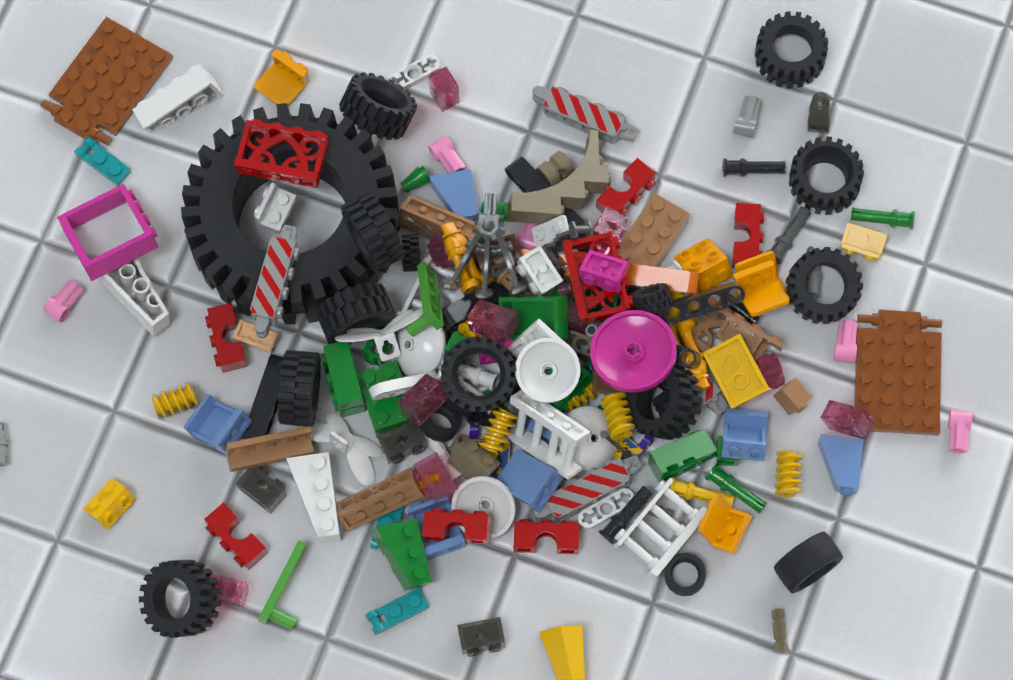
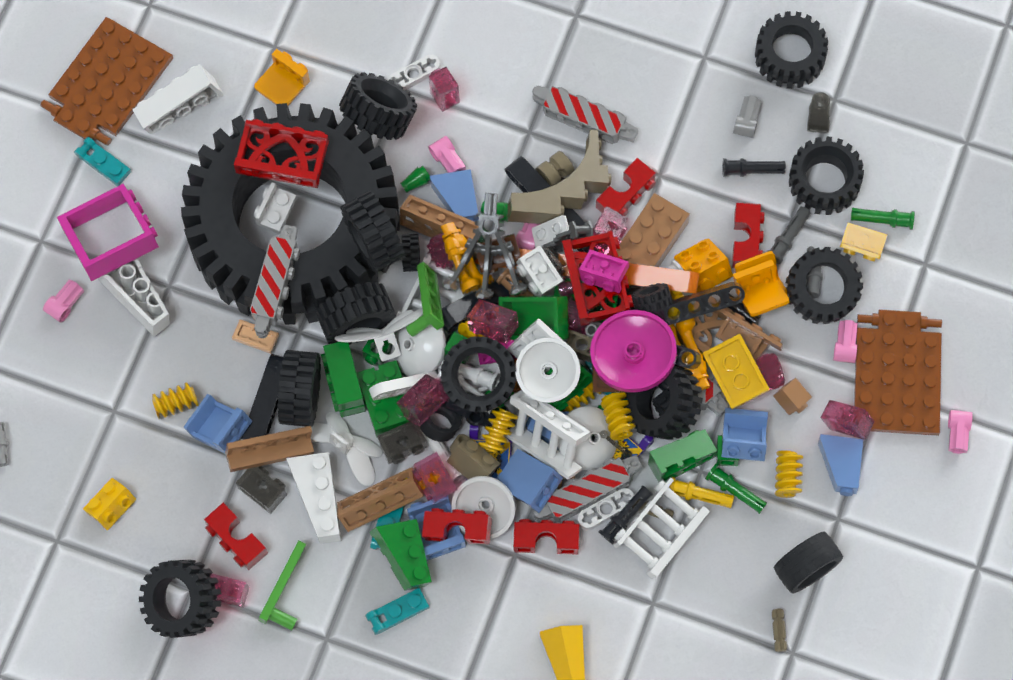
red arch [205,303,247,373] -> none
clear smoke brick [457,617,505,657] -> none
black tyre [664,553,706,596] -> none
light orange bracket [698,494,752,555] -> none

